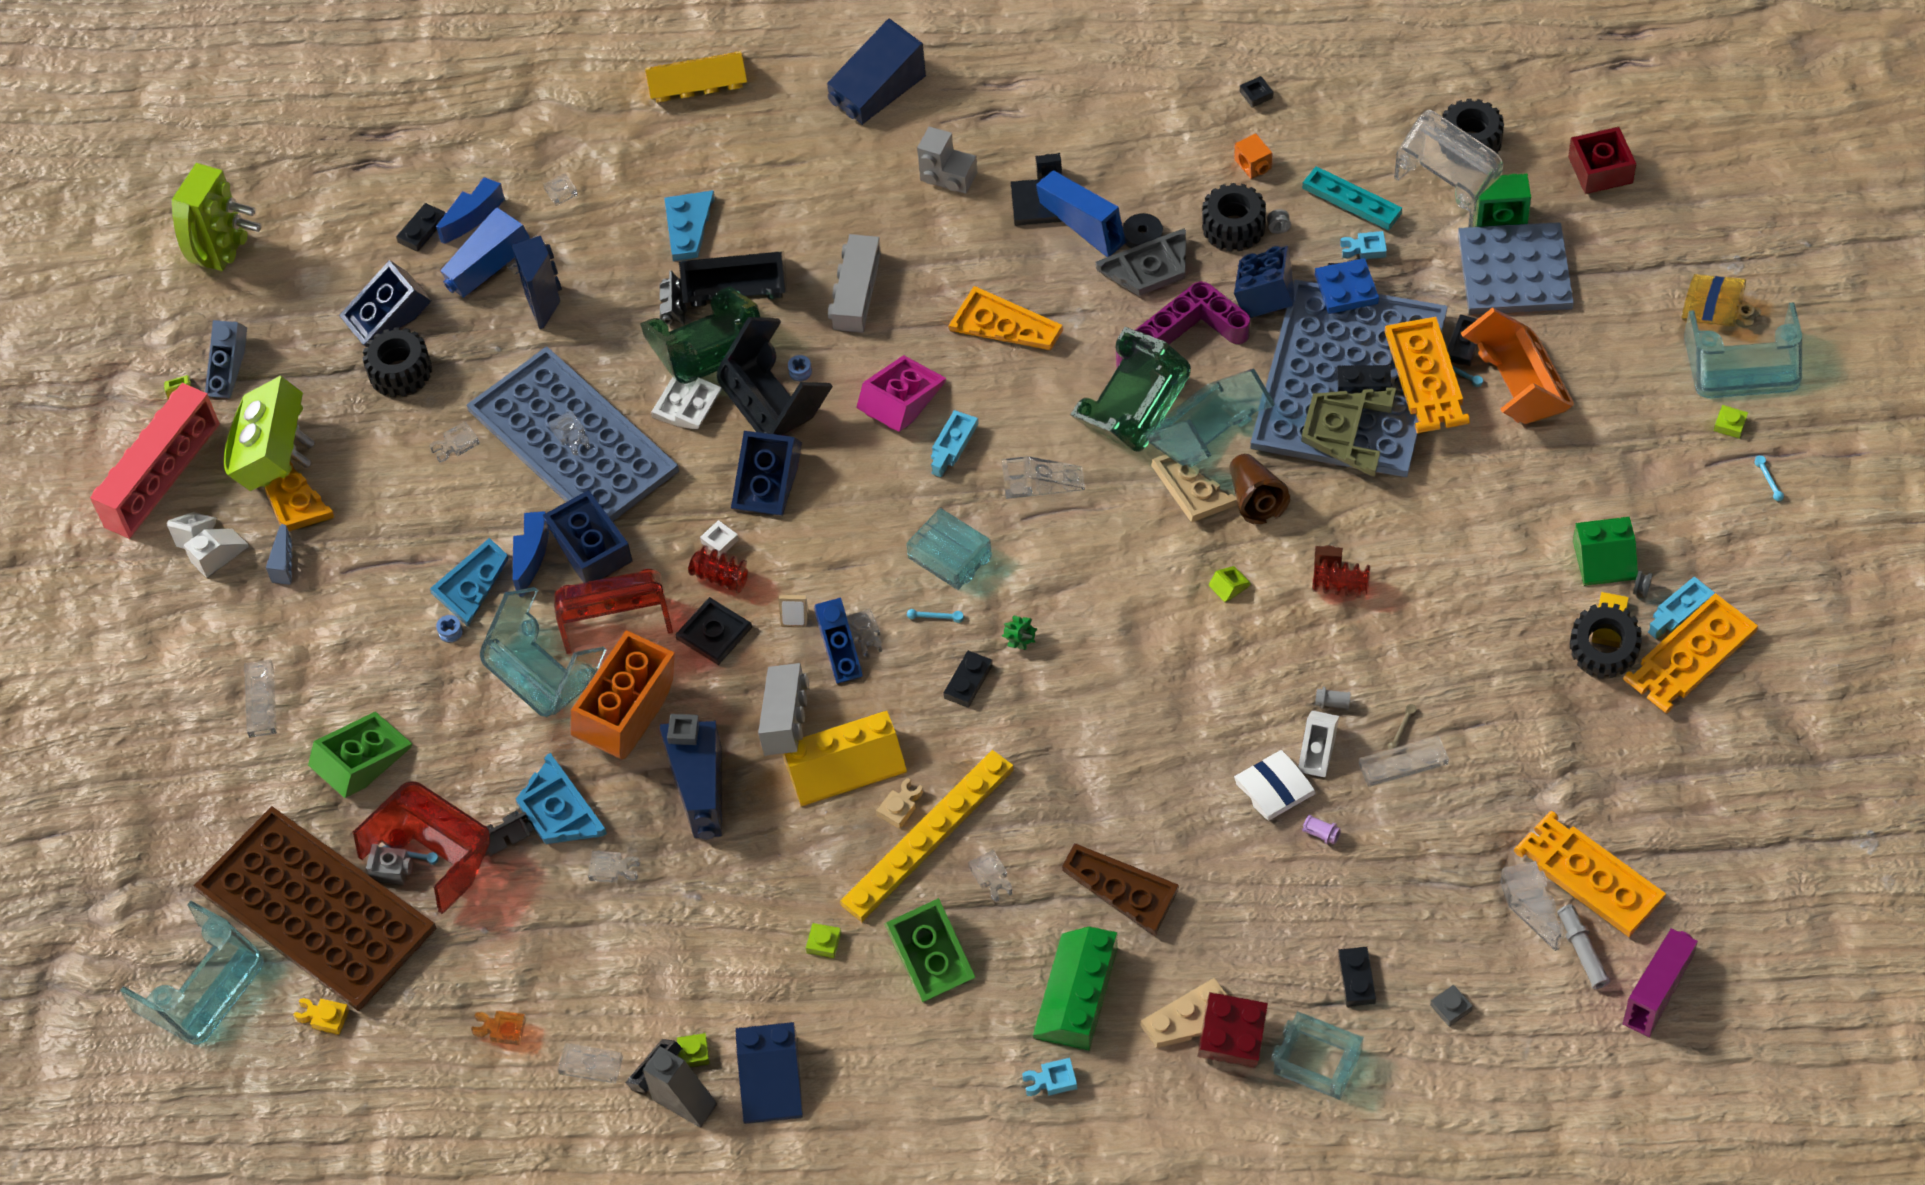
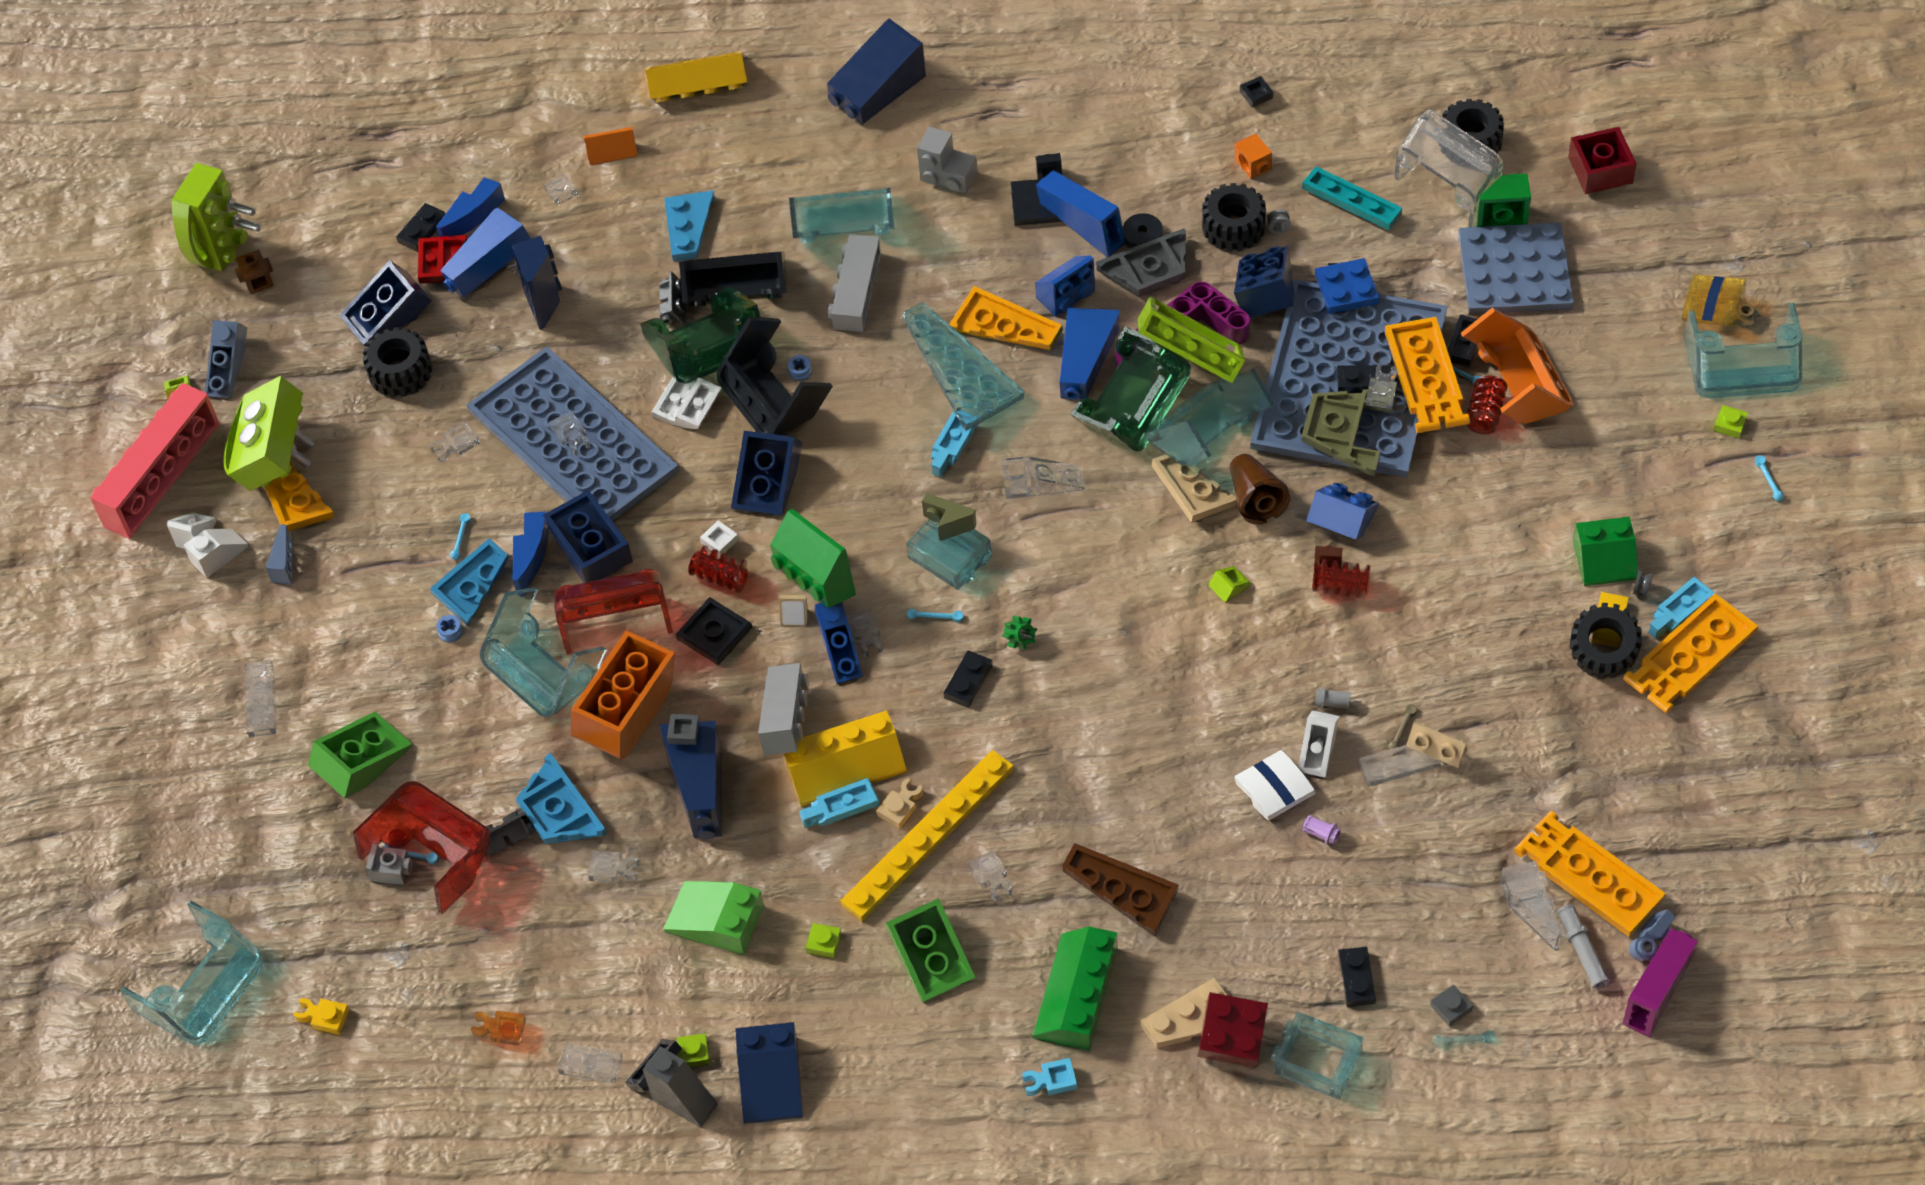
reddish brown plate [193,806,437,1011] -> none
dark pink slope [856,355,946,432] -> none
medium azure plate [1340,231,1387,259] -> none
none -> reddish brown brick [235,249,274,295]
none -> red wing [417,235,468,284]
none -> medium azure hinge [450,513,471,560]
none -> orange slope [584,127,638,165]
none -> bright green slope [663,881,764,955]
none -> green slope [770,509,856,608]
none -> clear light blue windscreen [789,188,895,243]
none -> medium azure hinge [800,778,880,828]
none -> clear light blue wing [903,302,1025,431]
none -> olive slope [922,493,977,541]
none -> blue slope [1035,255,1095,317]
none -> blue slope [1060,308,1120,400]
none -> lime window [1138,296,1245,383]
none -> slope [1306,482,1380,539]
none -> clear plate [1366,364,1397,409]
none -> tan hinge [1406,722,1469,768]
none -> clear light blue hinge [1433,1030,1495,1046]
none -> clear red piece [1467,375,1508,435]
none -> sand blue plate [1629,909,1676,961]

